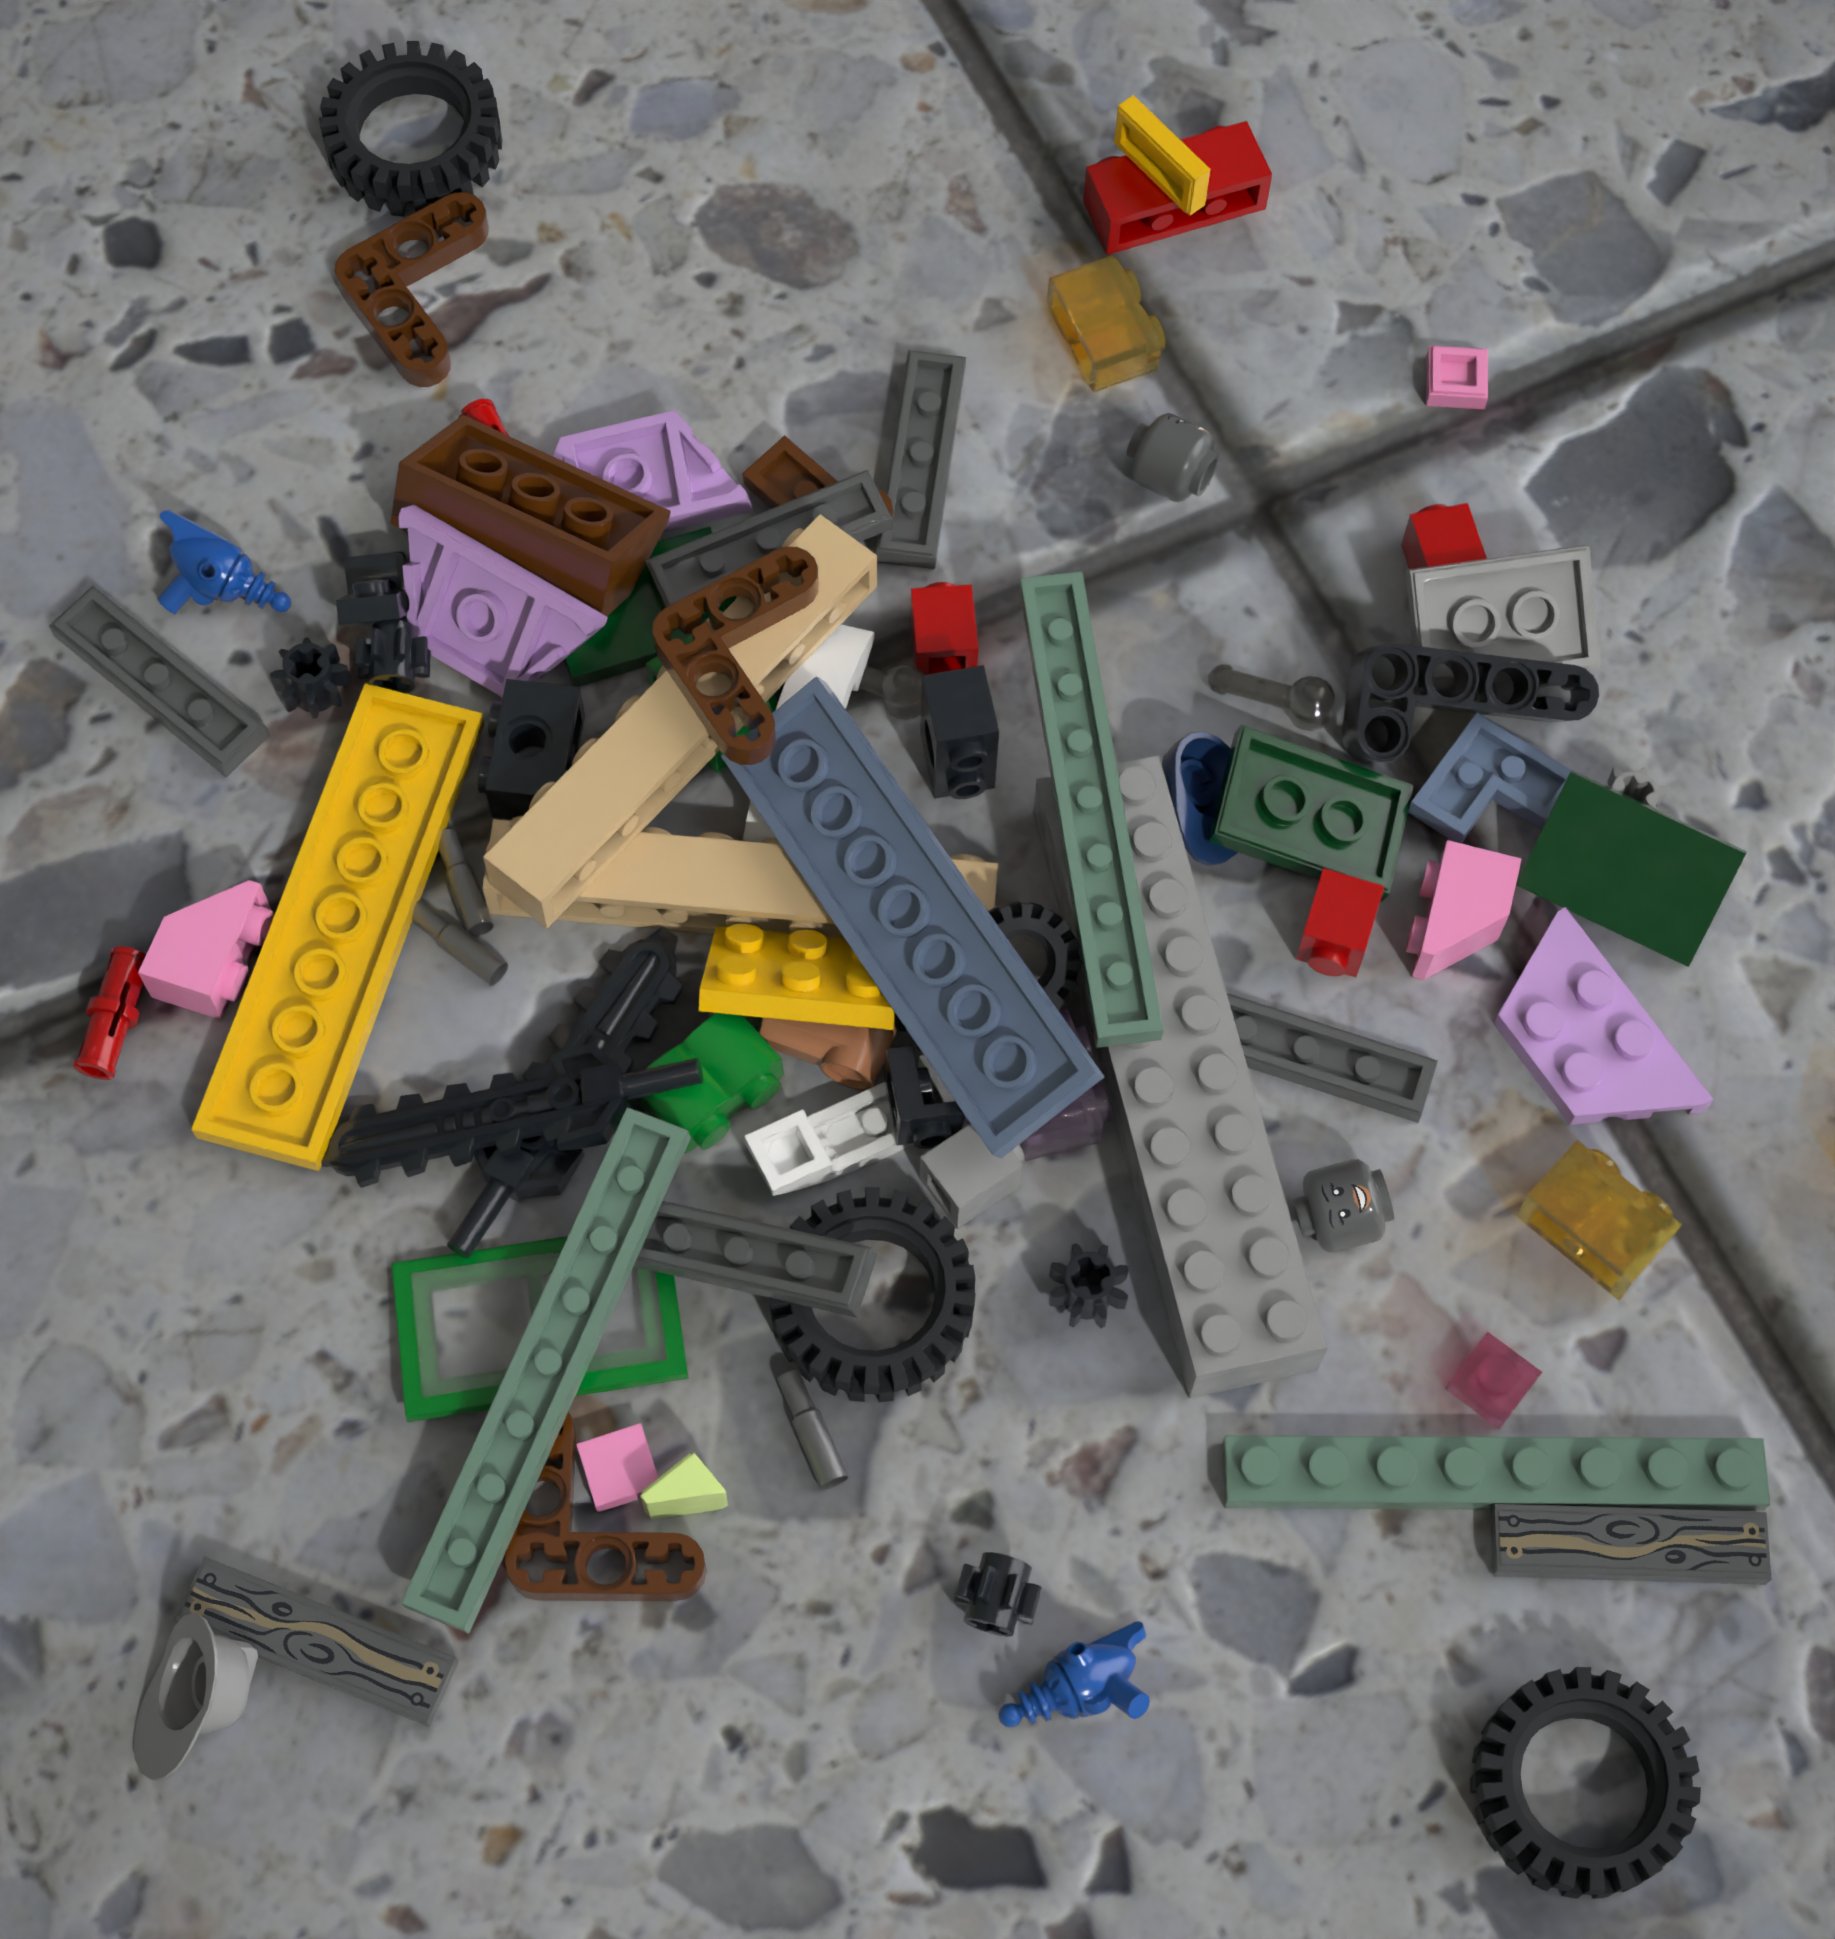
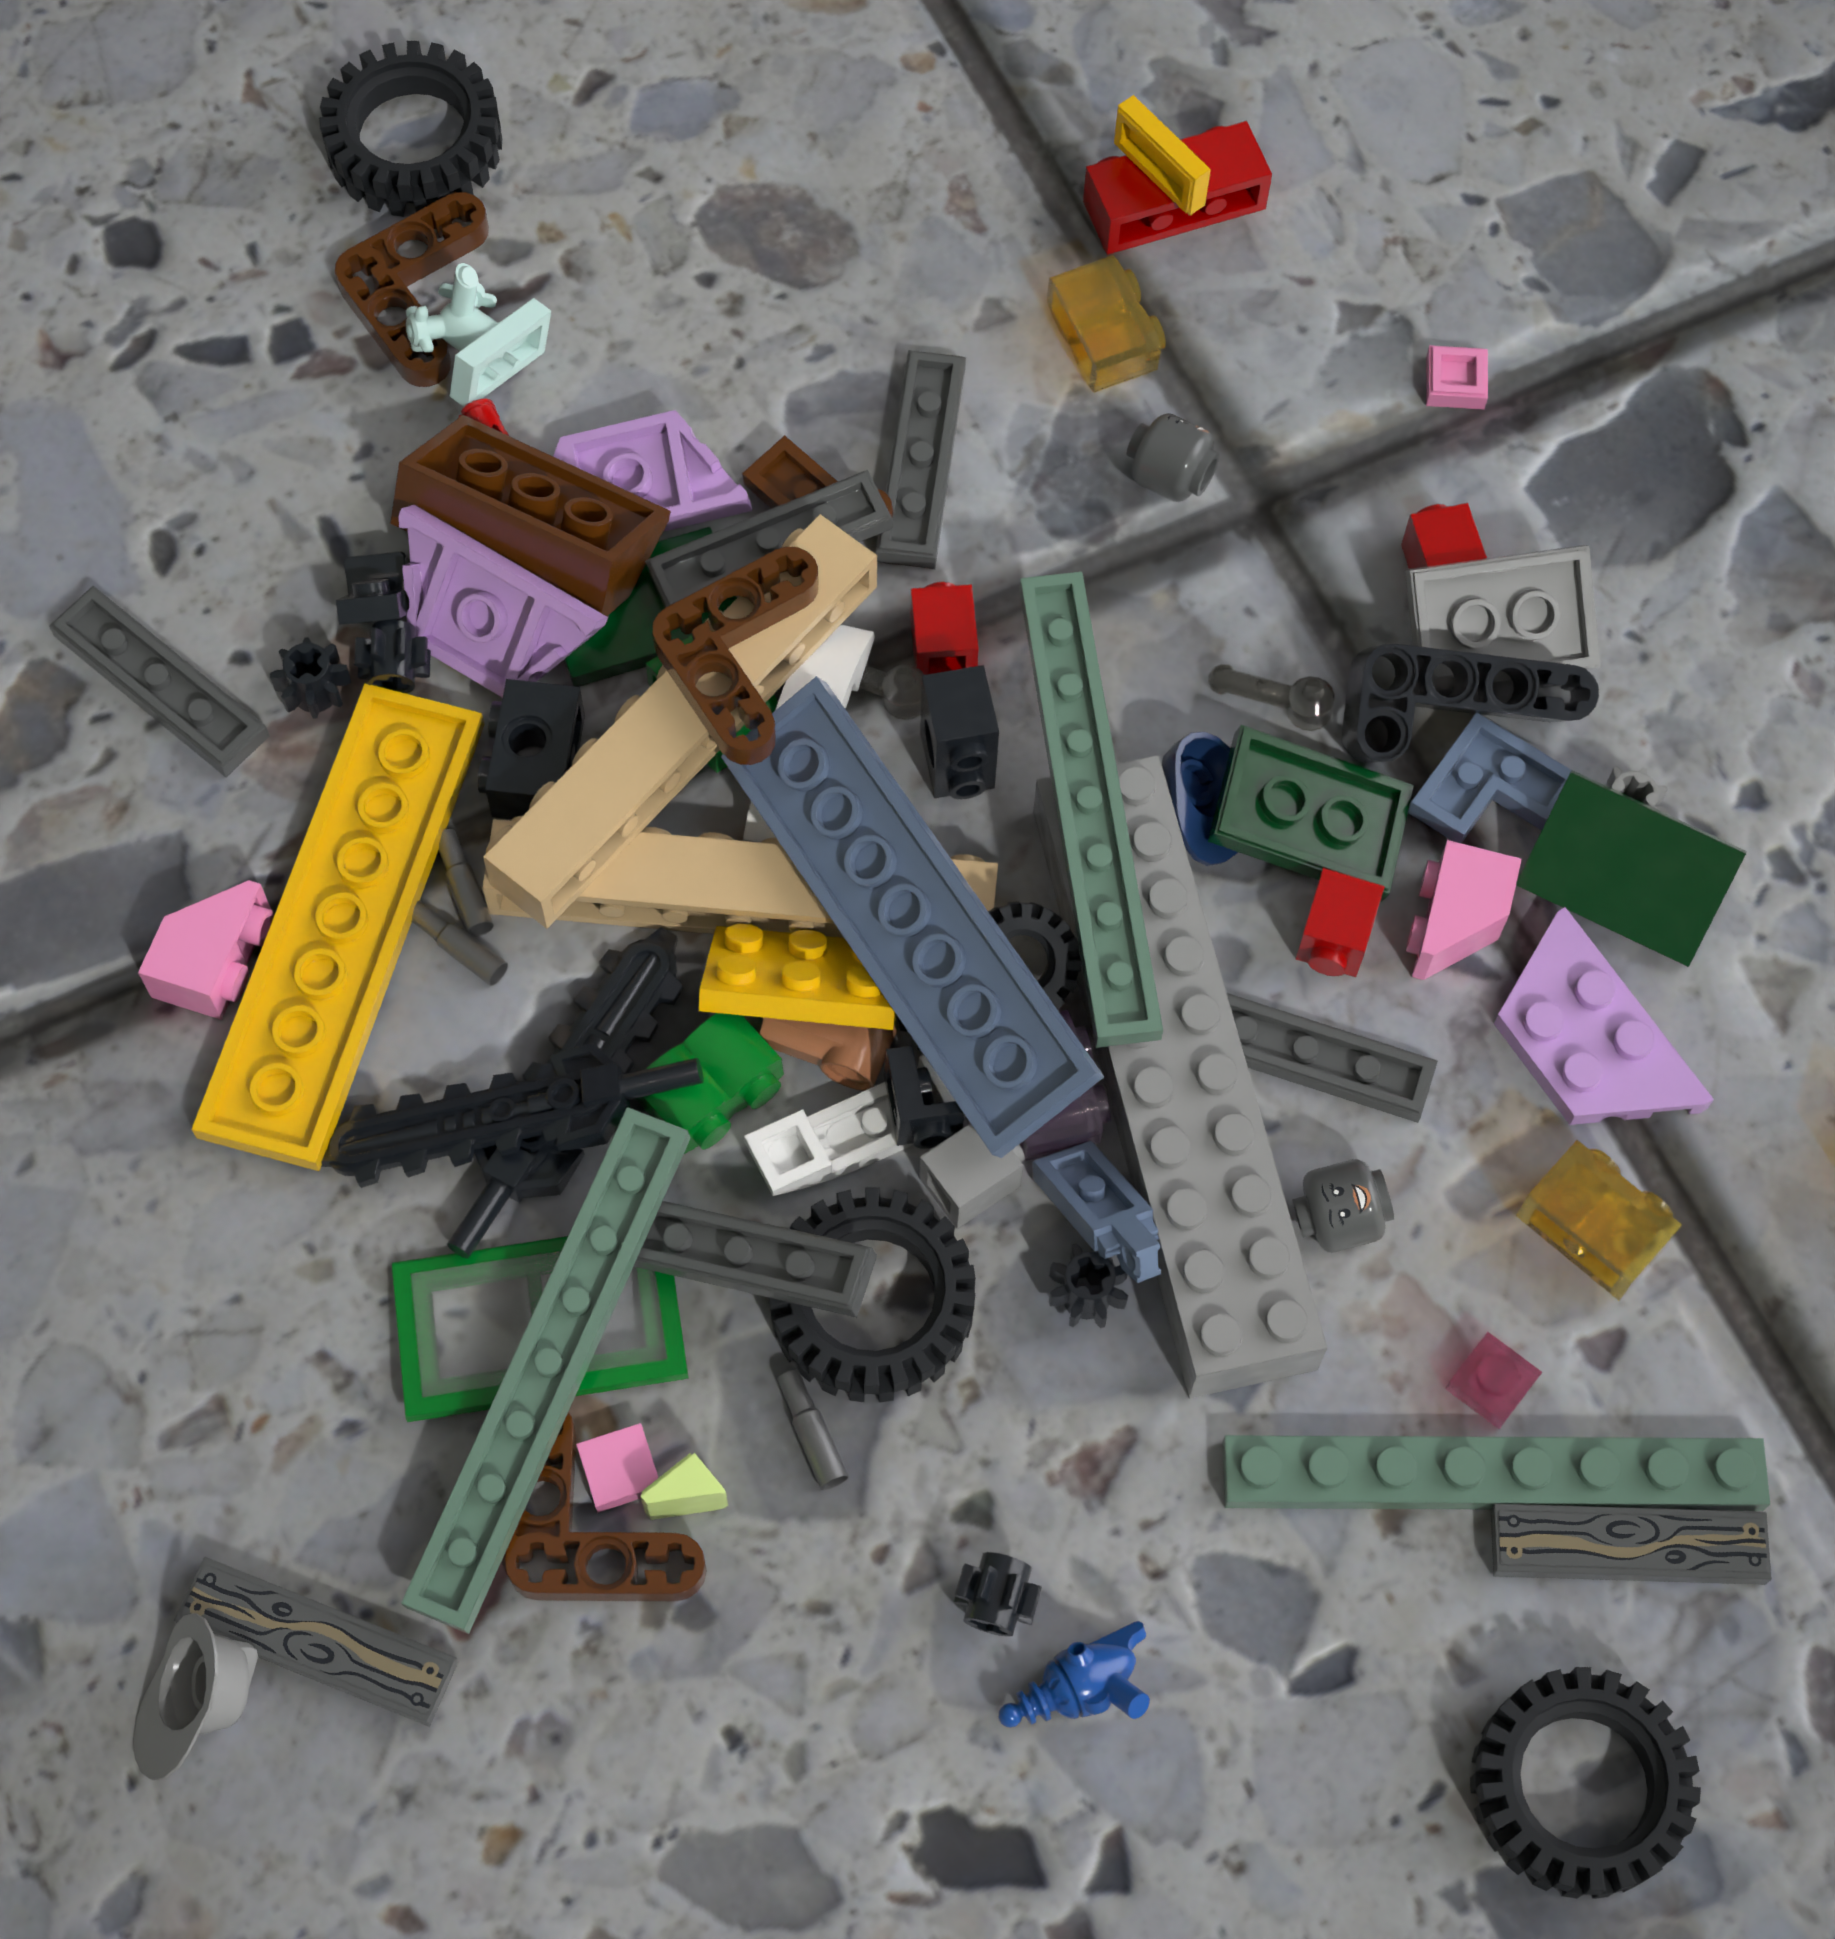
red pin [73,946,146,1080] -> none
blue piece [157,509,291,614] -> none
none -> light aqua piece [406,263,551,407]
none -> sand blue hinge [1032,1141,1161,1283]

